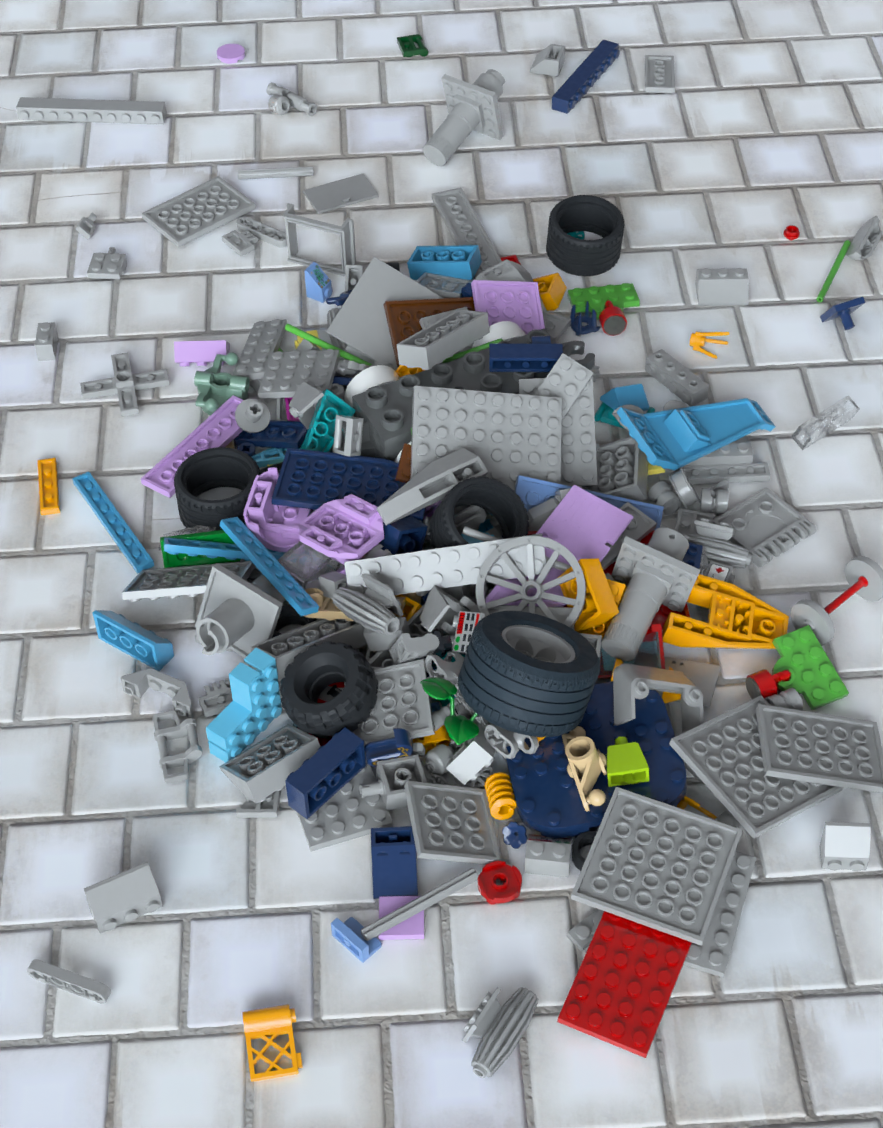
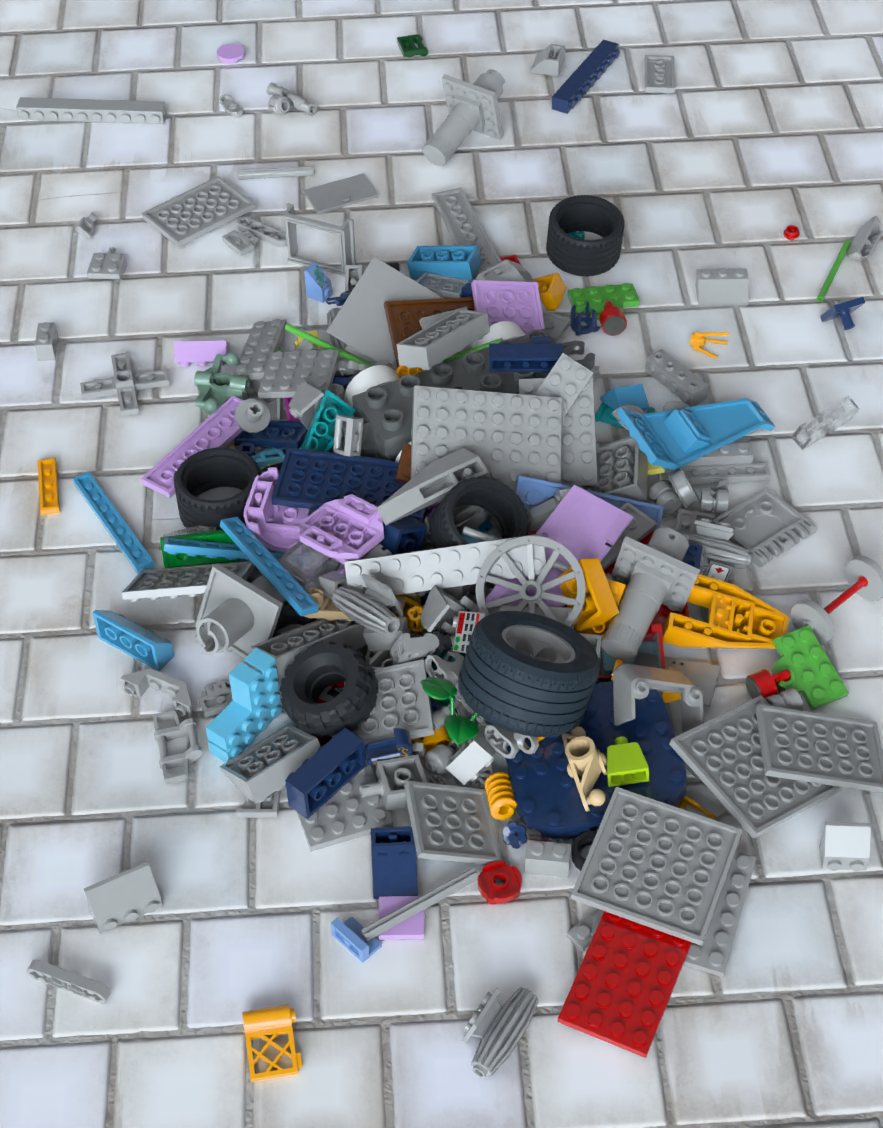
none -> light grey piece [220,94,244,117]
none -> light orange bush [407,606,425,633]

